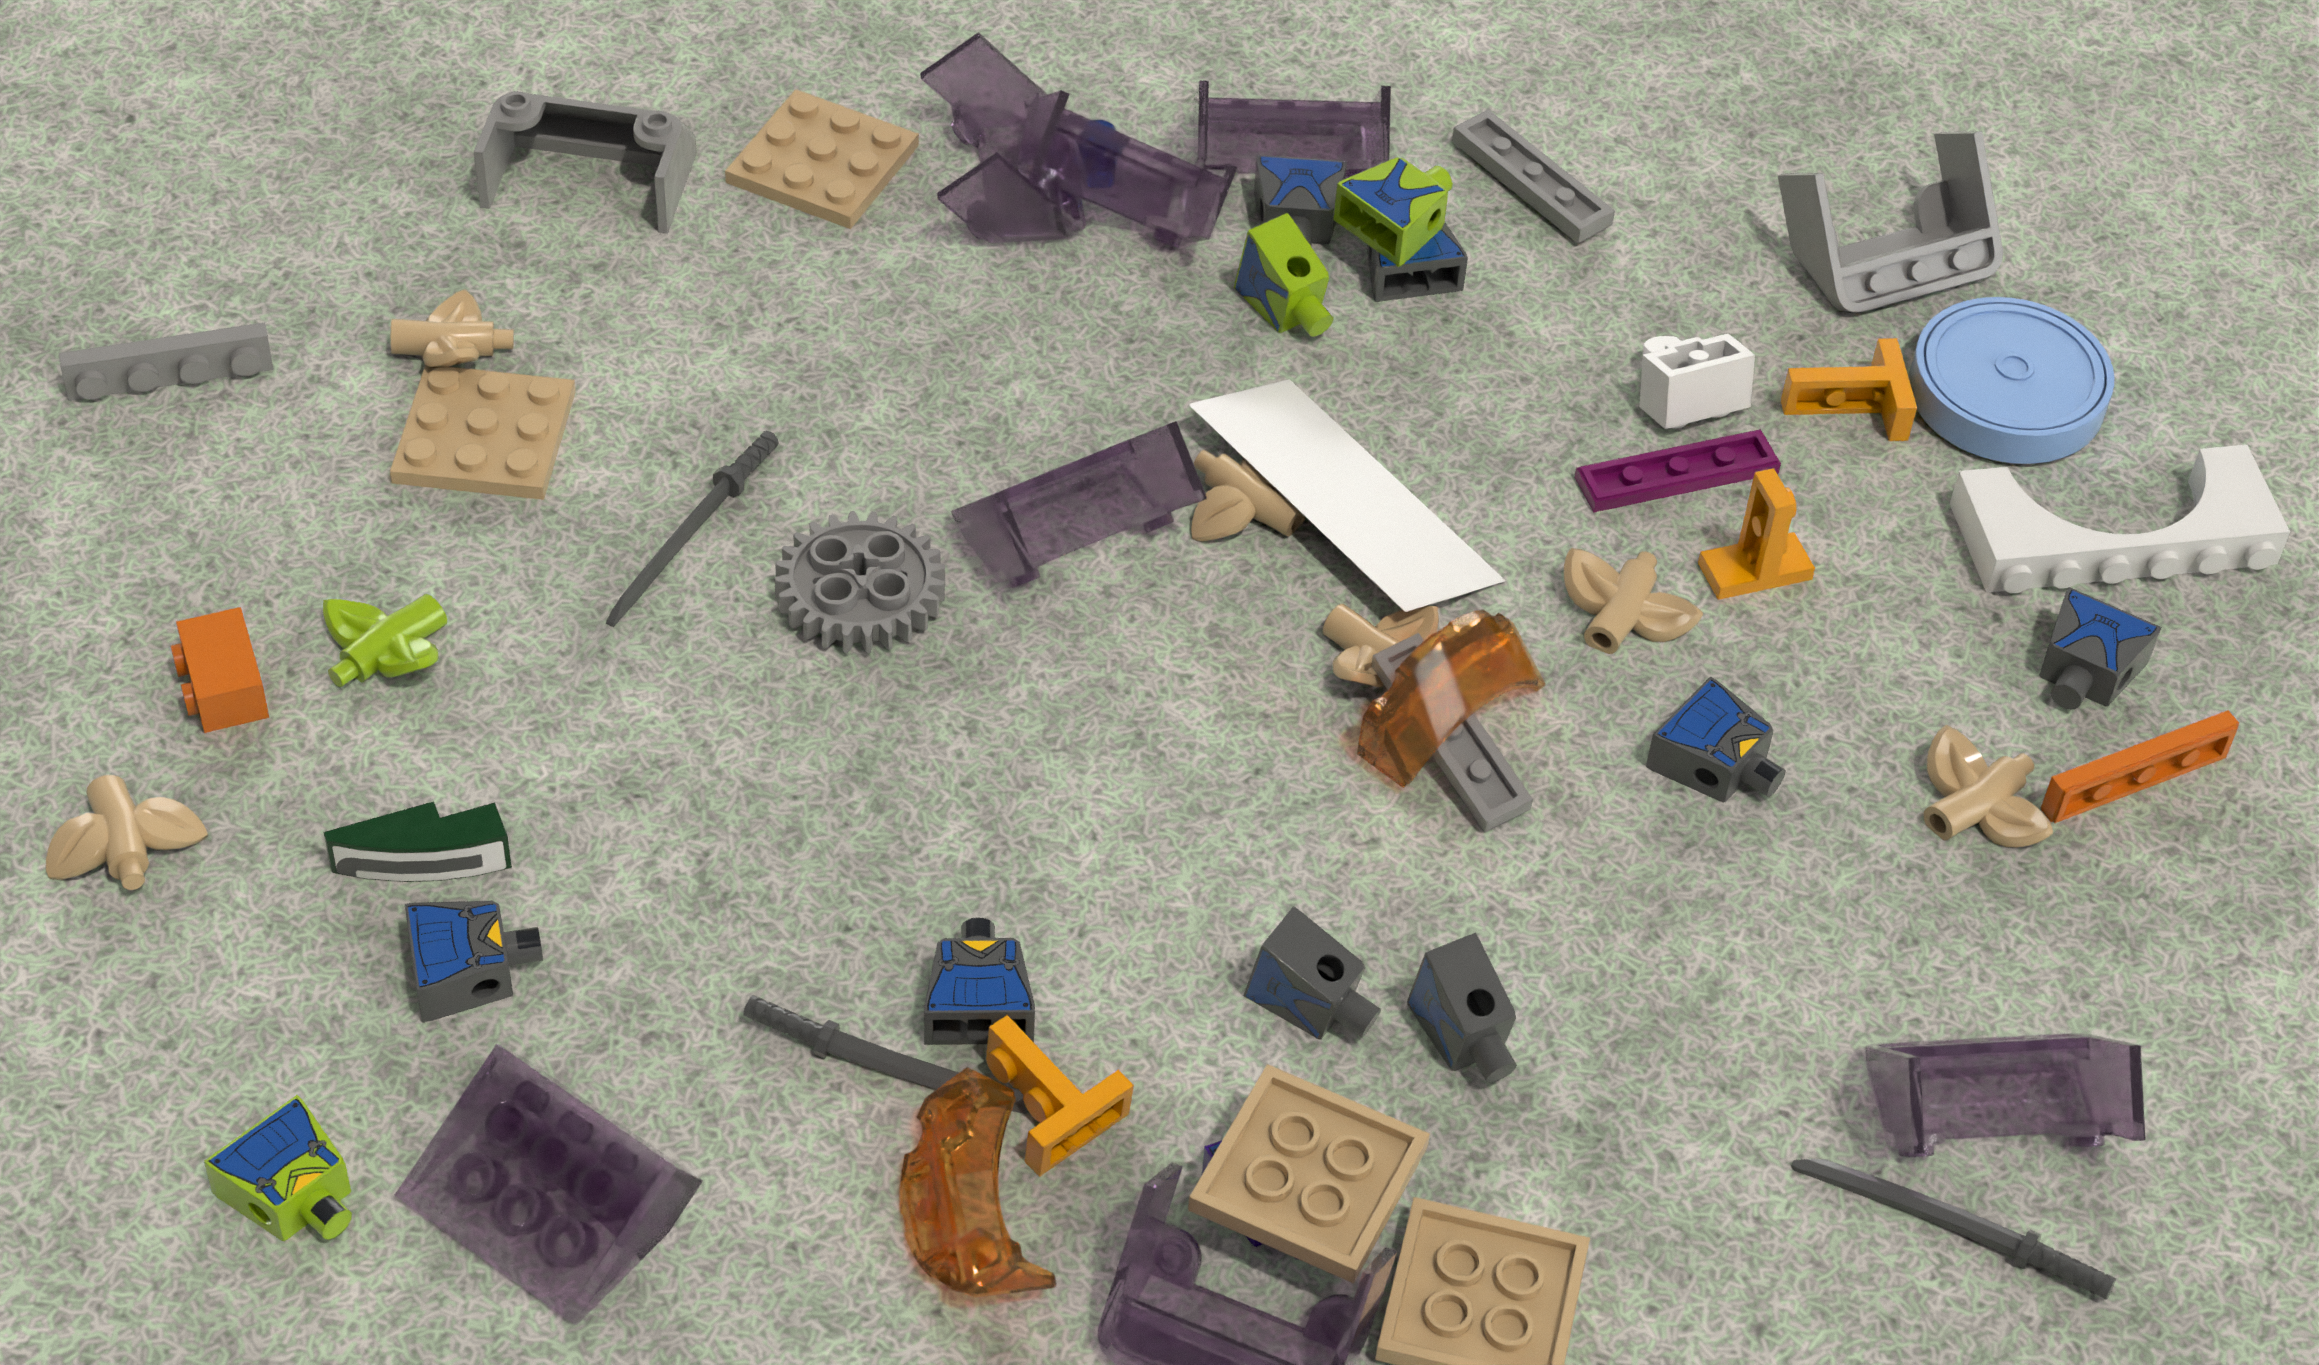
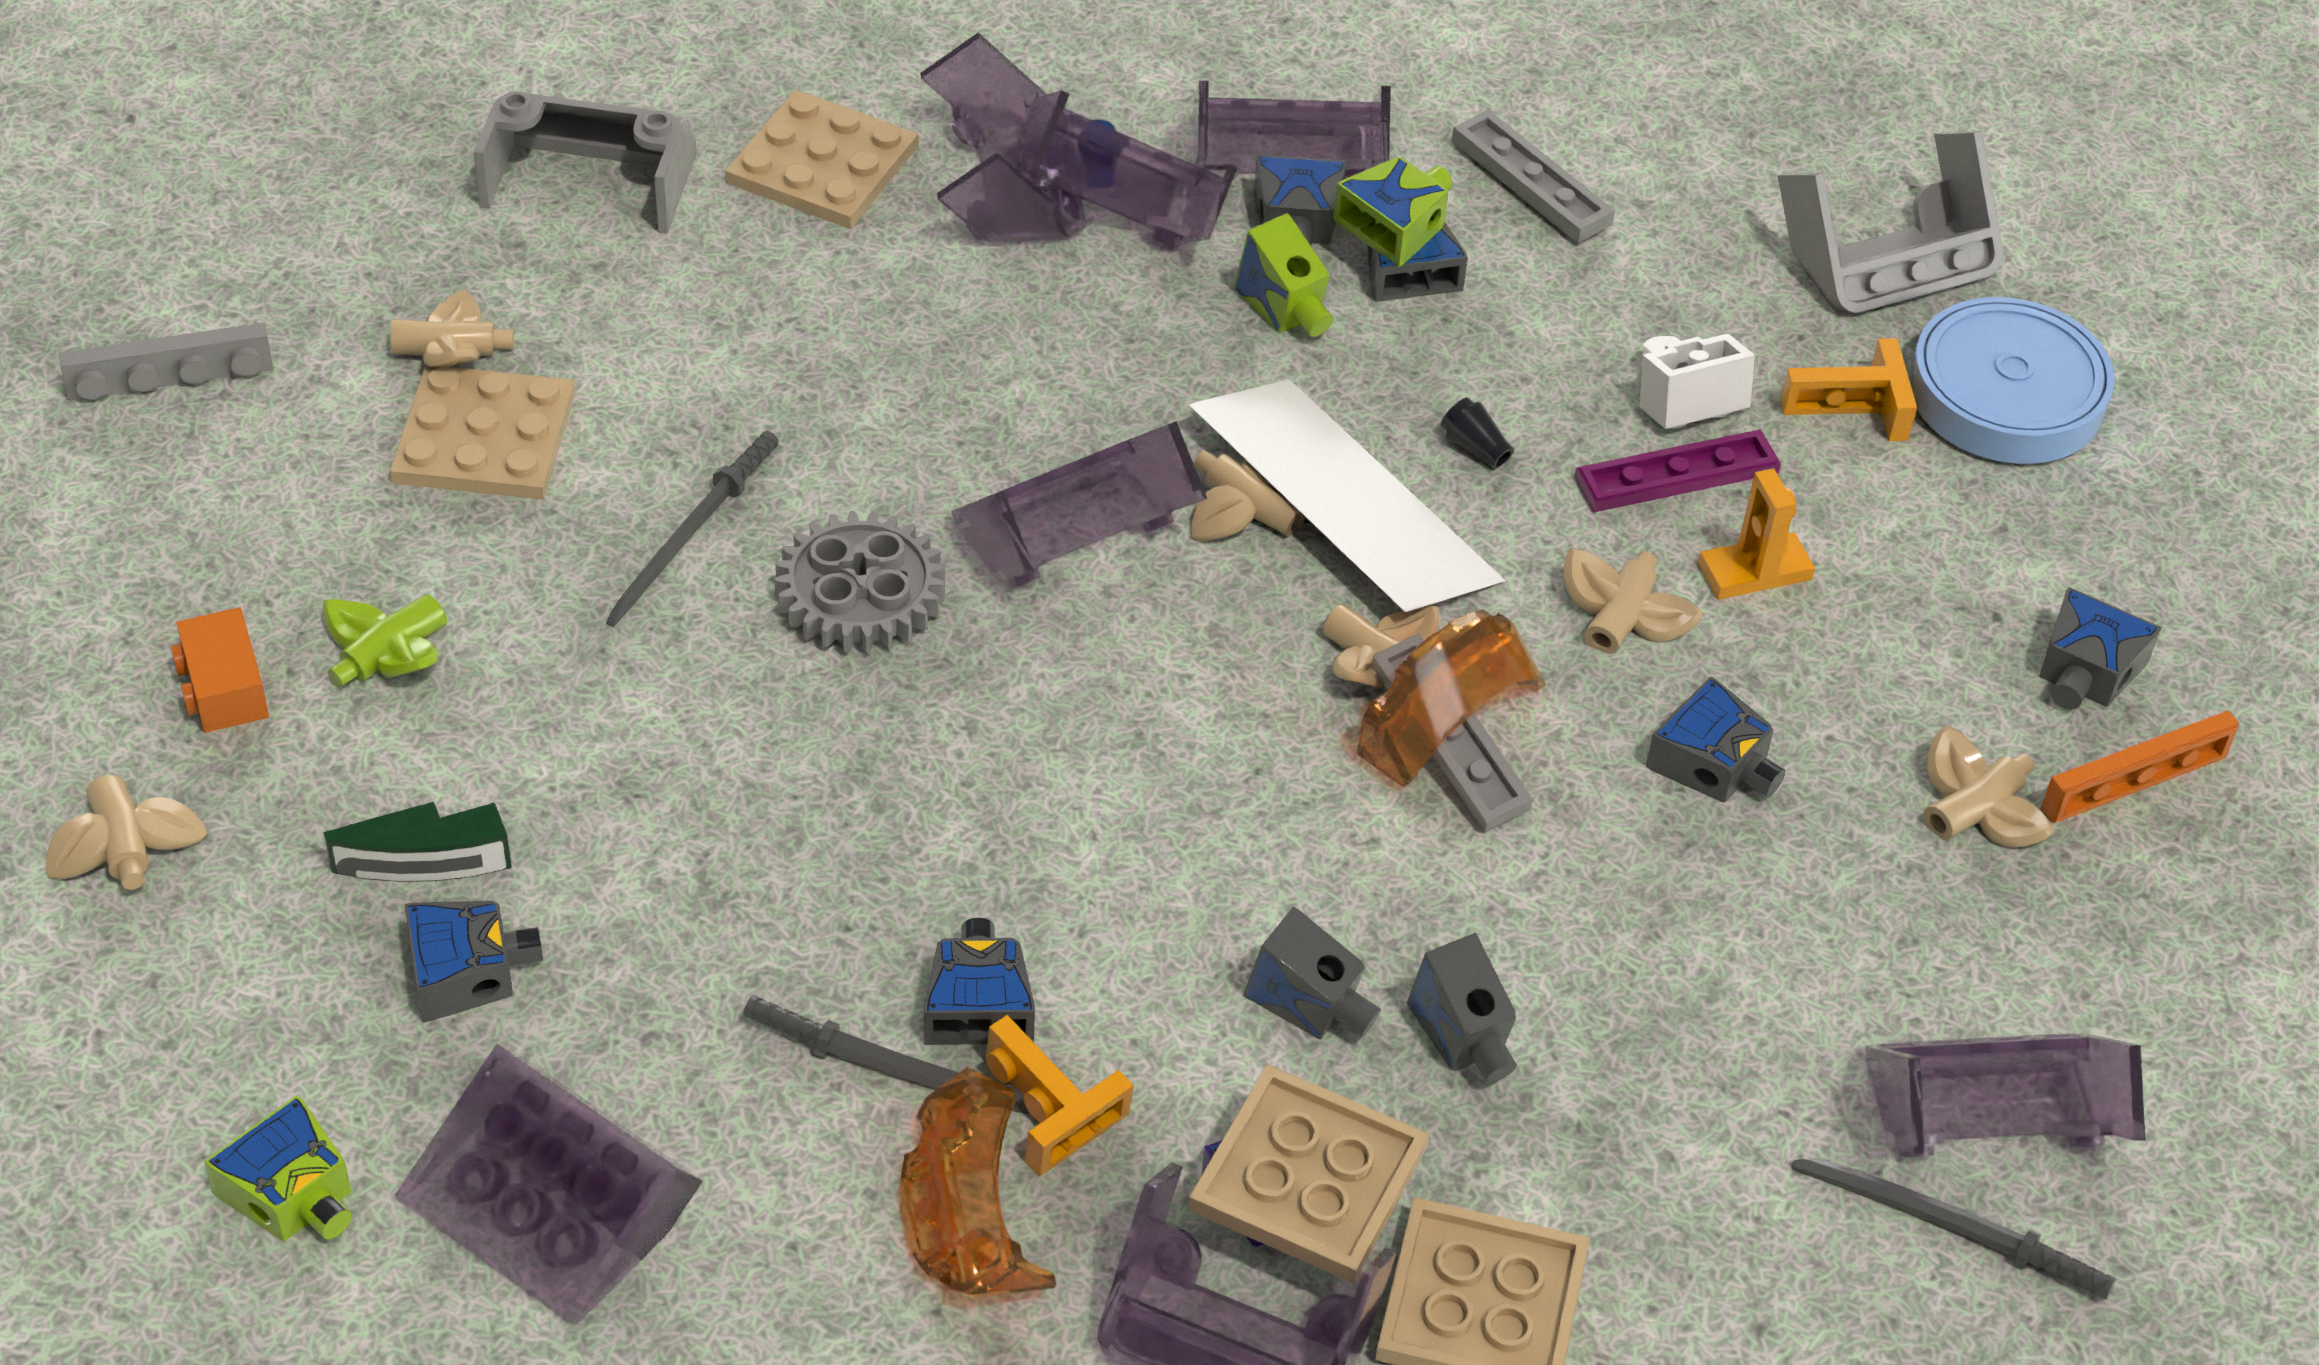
white arch [1950,445,2290,593] -> none
none -> black cone [1441,397,1514,470]

